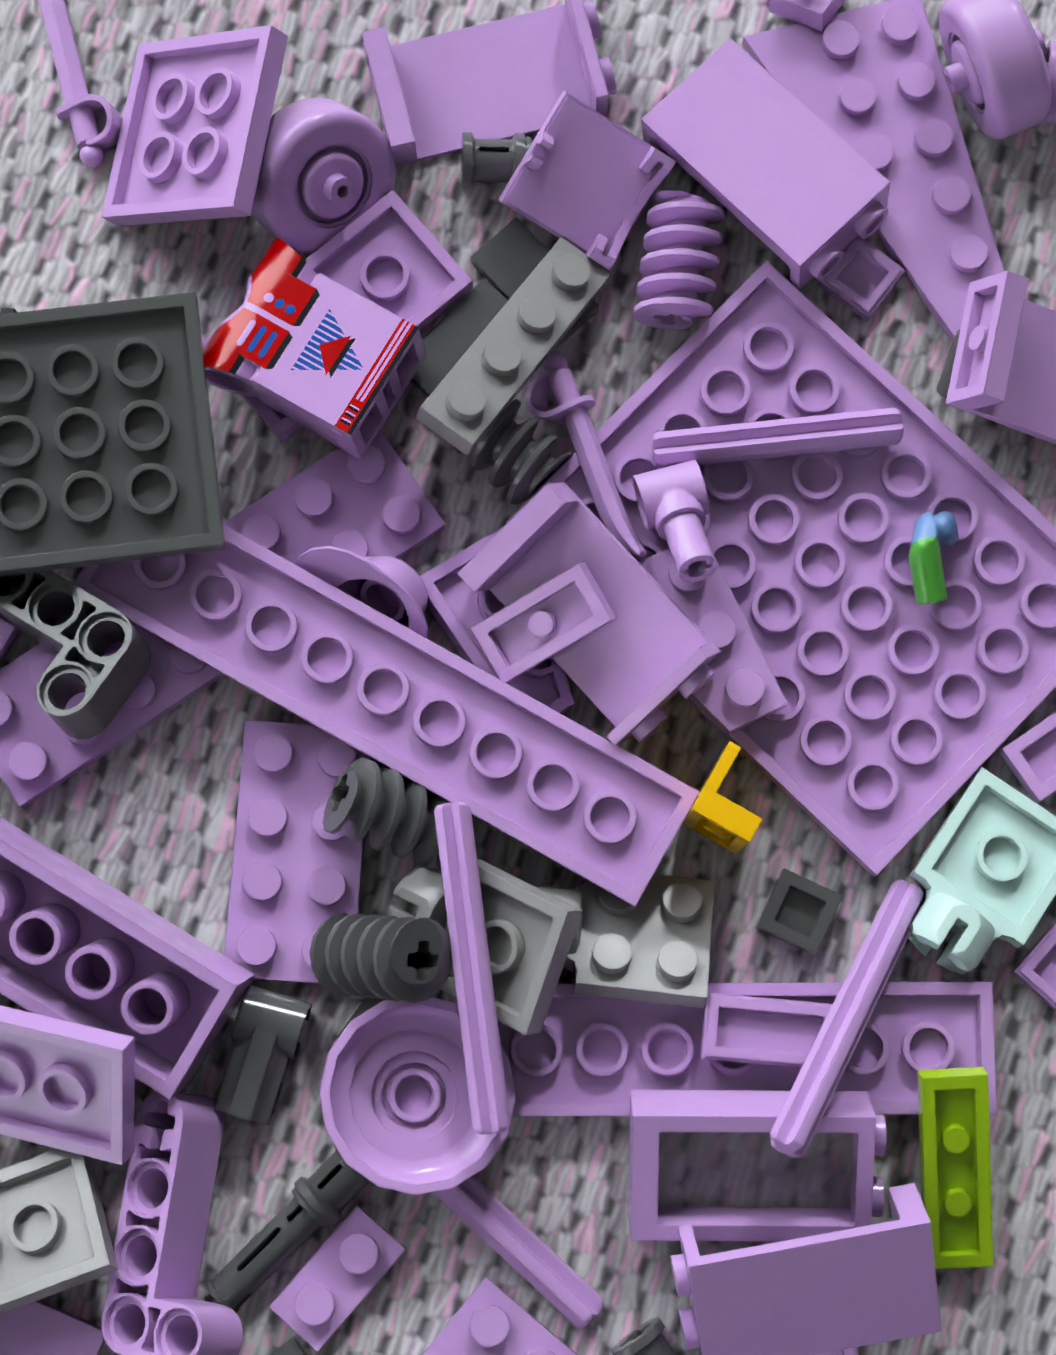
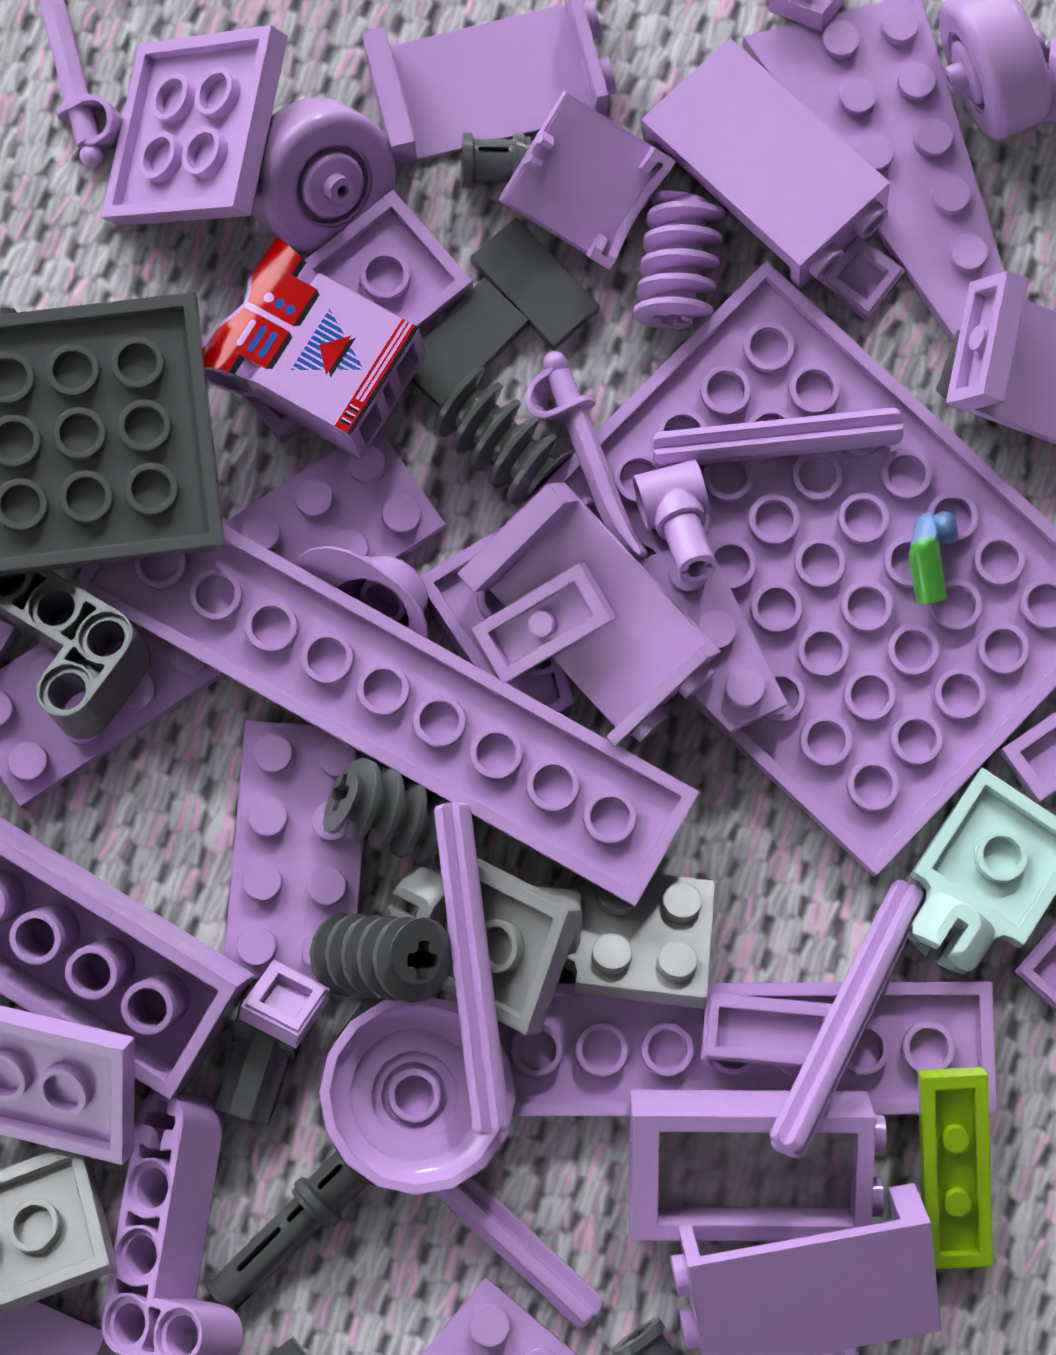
lavender plate [269,1205,407,1352] -> none
light grey plate [416,237,611,456] -> none
yellow panel [682,741,763,855] -> none
dark grey plate [755,868,843,956] -> none
none -> lavender tile [239,960,331,1048]

